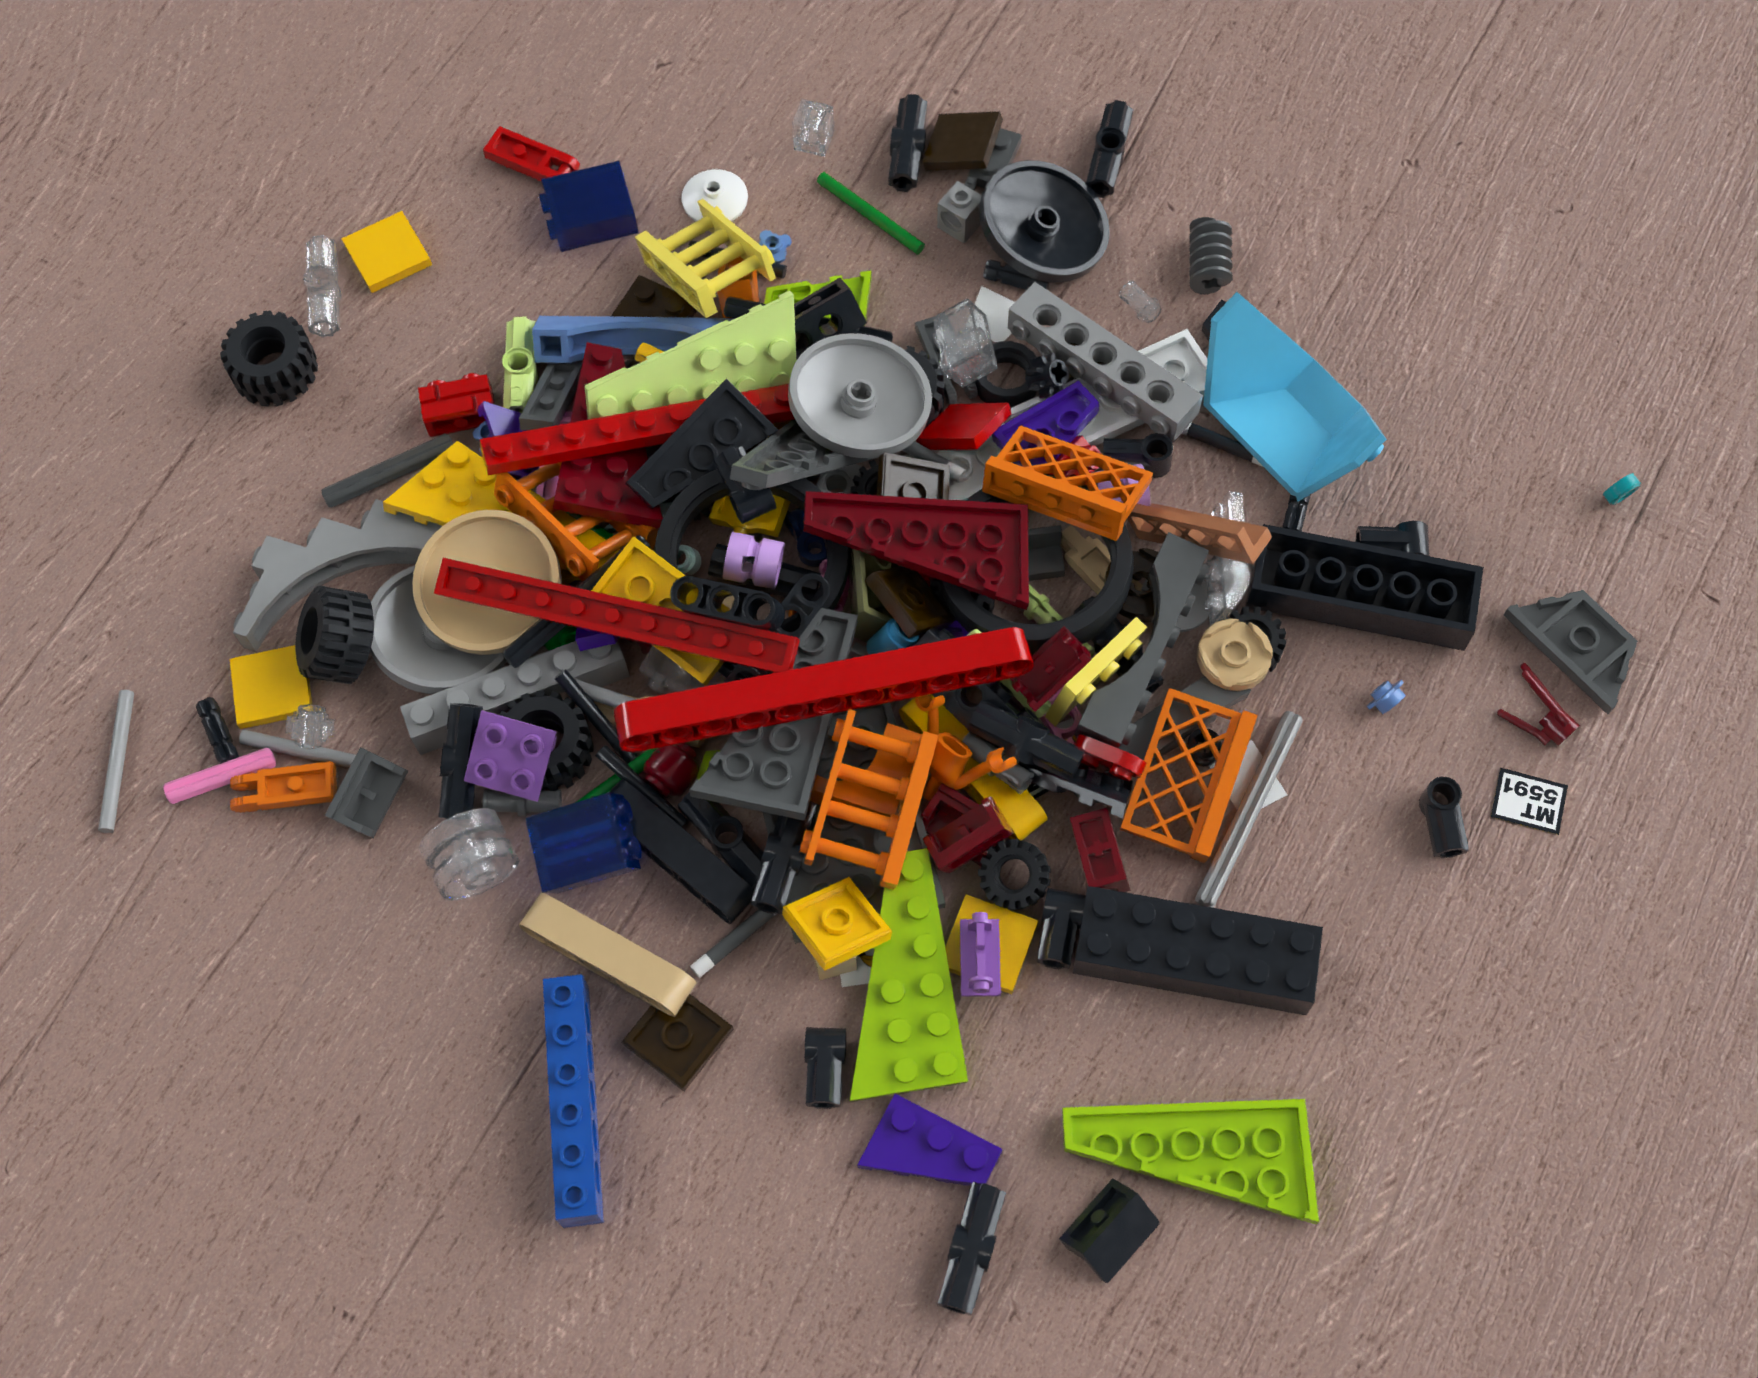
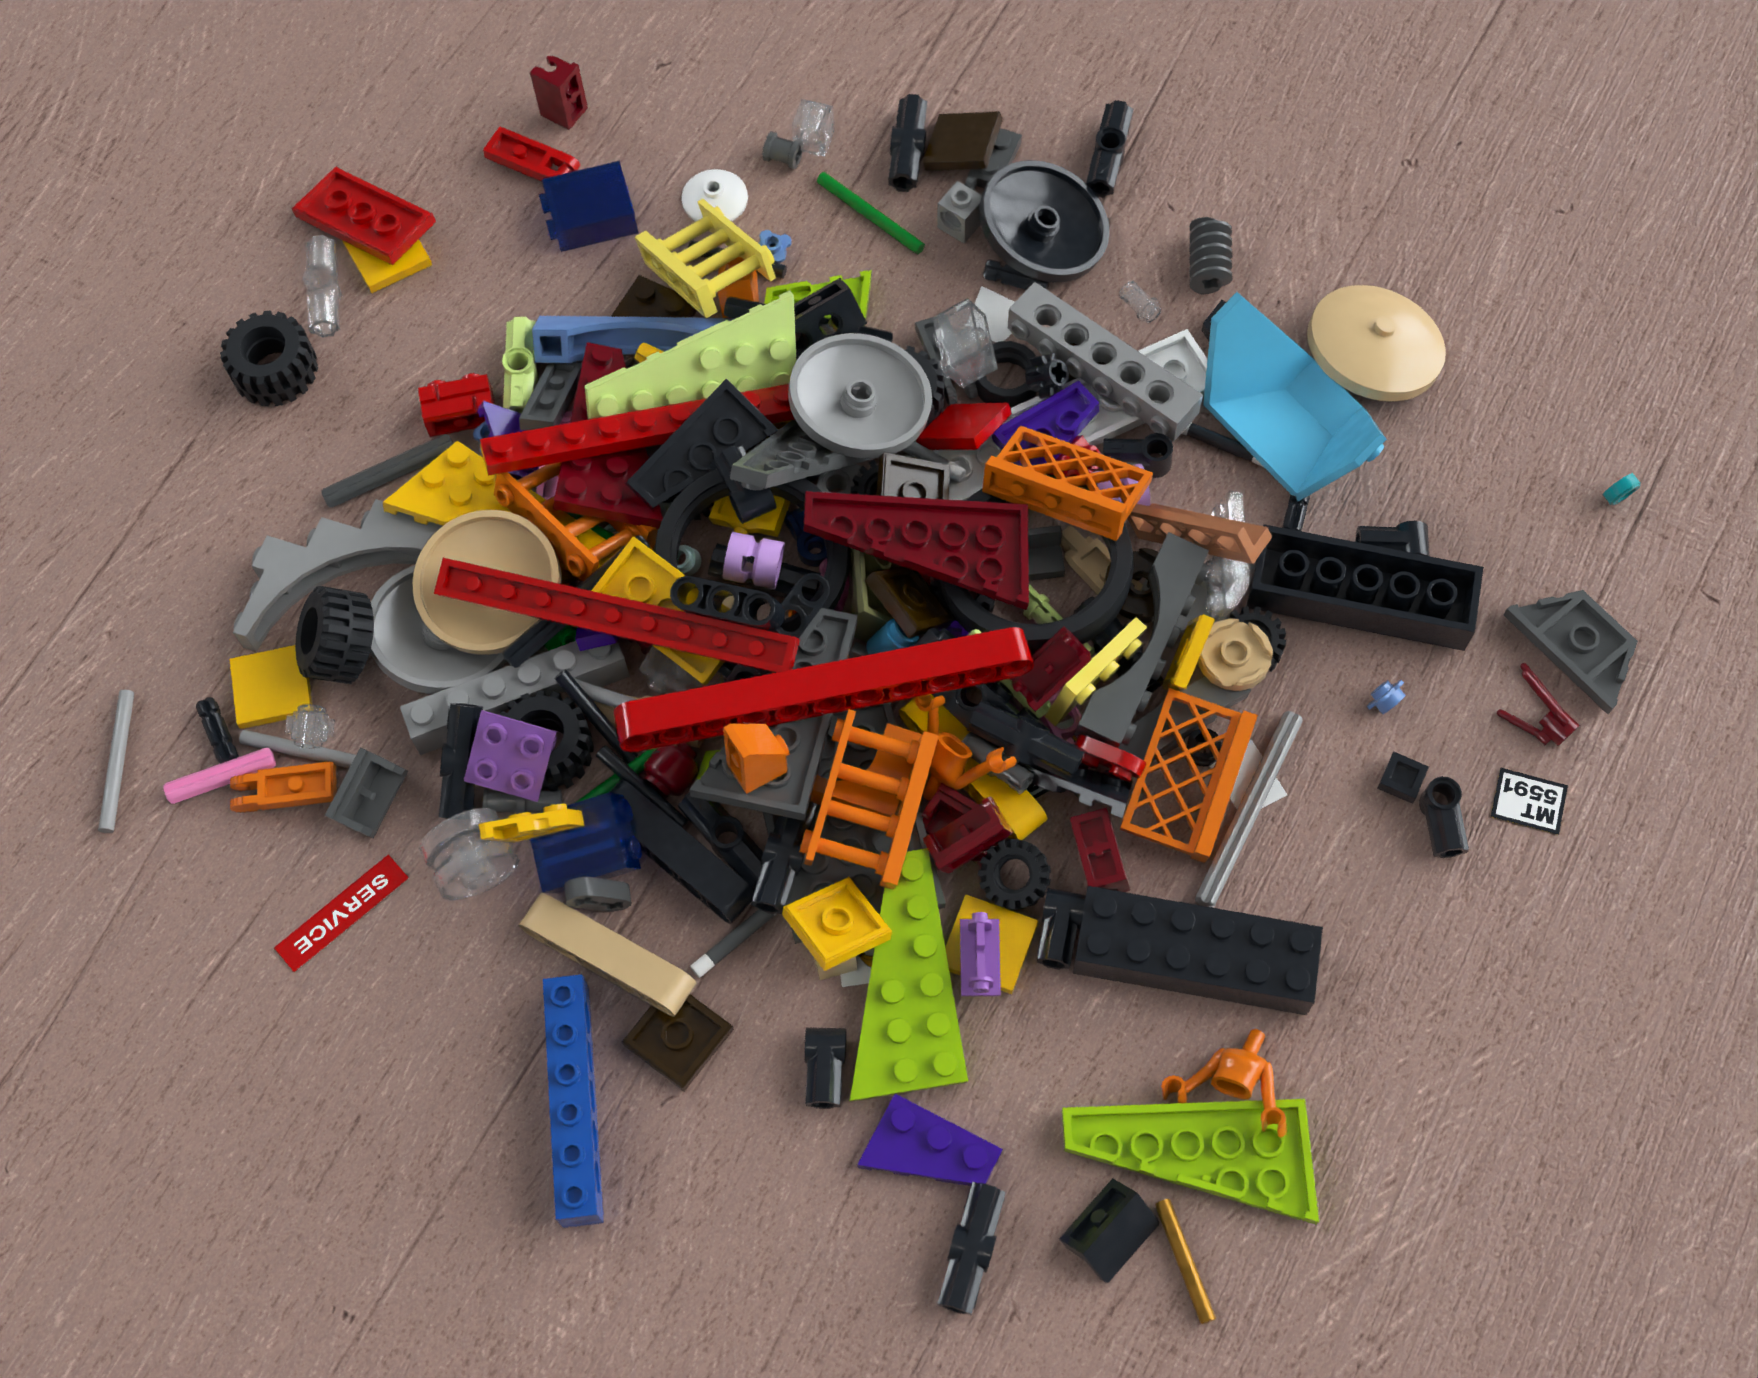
none -> red sticker [274,854,409,972]
none -> red tile [292,167,436,265]
none -> yellow wing [479,804,584,843]
none -> dark red hinge [530,56,588,130]
none -> dark grey beam [564,877,632,912]
none -> orange slope [723,724,790,794]
none -> dark grey bush [762,131,804,170]
none -> pearl gold bar [1155,1199,1216,1325]
none -> orange piece [1161,1029,1287,1137]
none -> yellow tile [1162,614,1215,691]
none -> tan dish [1307,285,1446,401]
none -> black plate [1377,751,1429,804]

